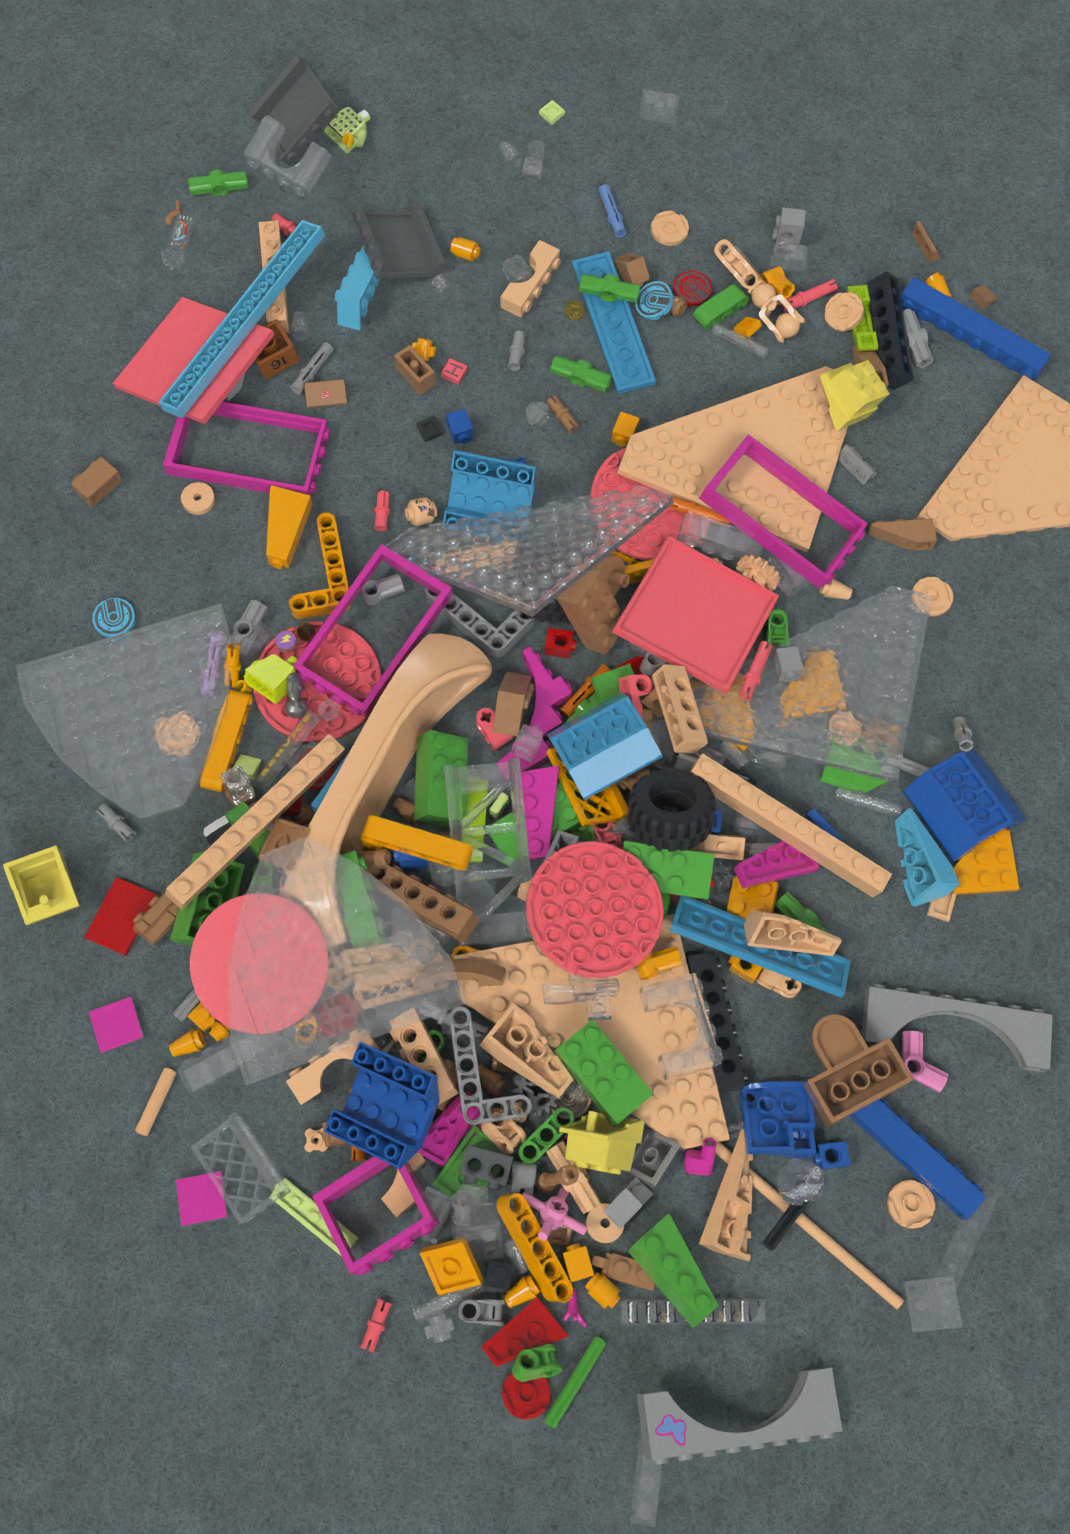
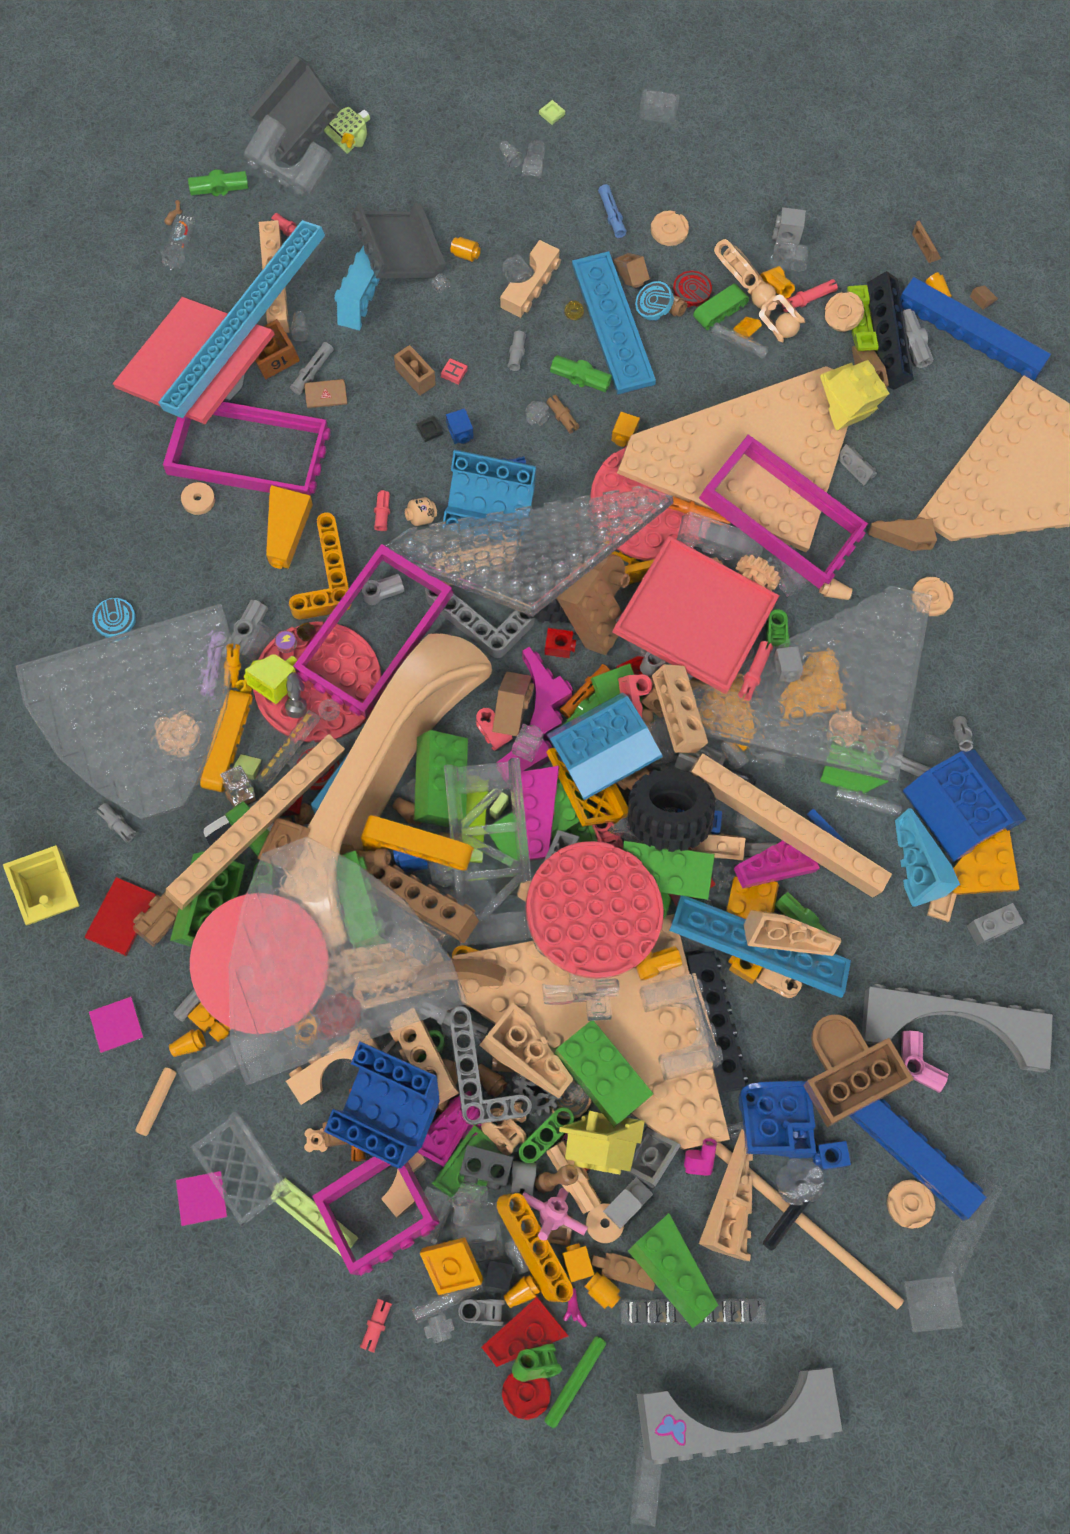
medium nougat brick [71,457,122,507] -> none
light orange gear [411,337,436,361] -> none
bright green piece [579,274,641,303] -> none
none -> light grey brick [967,903,1024,946]

